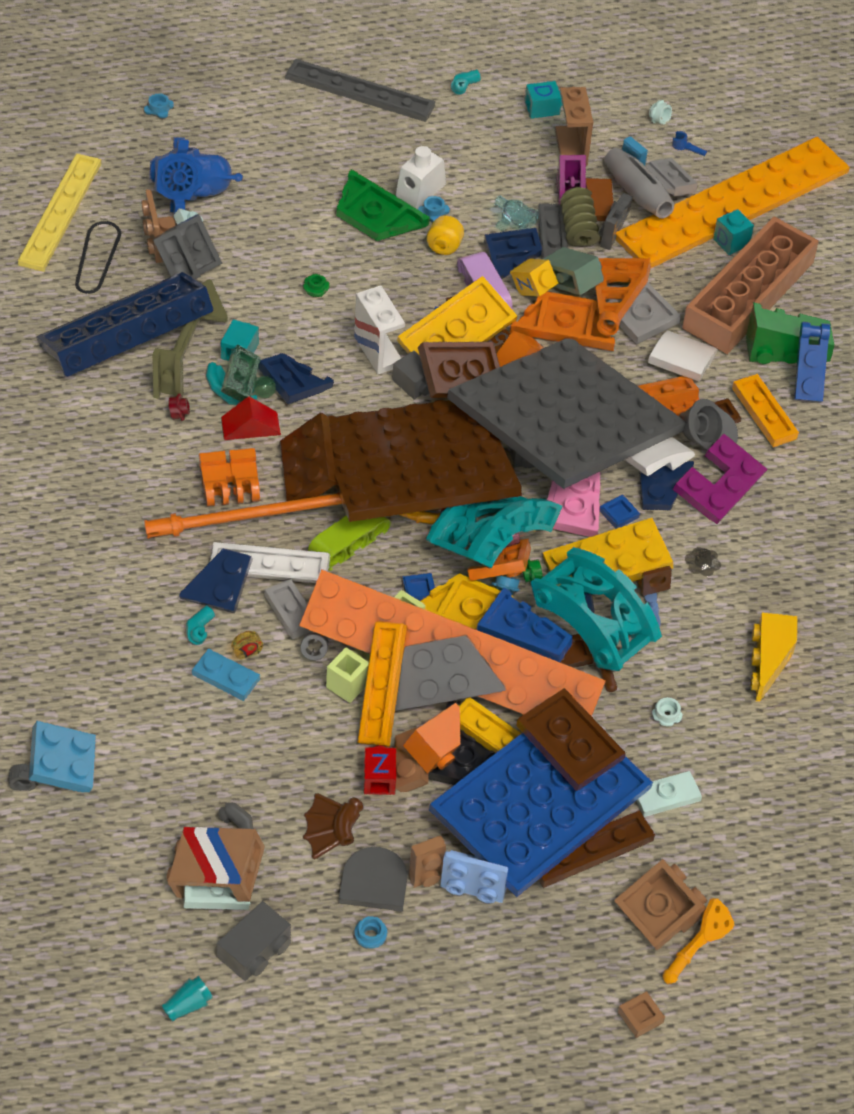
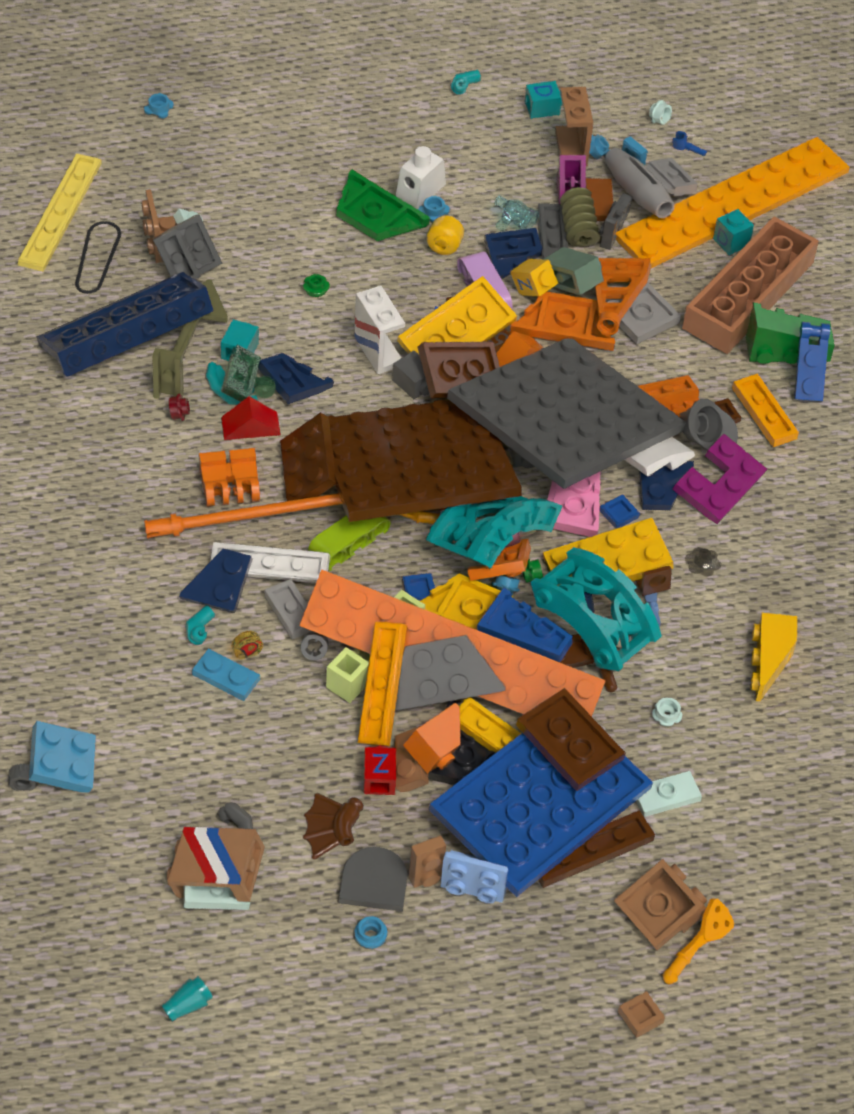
blue helmet [149,137,243,214] -> none
dark grey brick [216,901,291,981] -> none
dark grey tile [285,59,435,122] -> none
white slope [648,330,718,382] -> none
none -> dark azure plate [589,134,610,159]

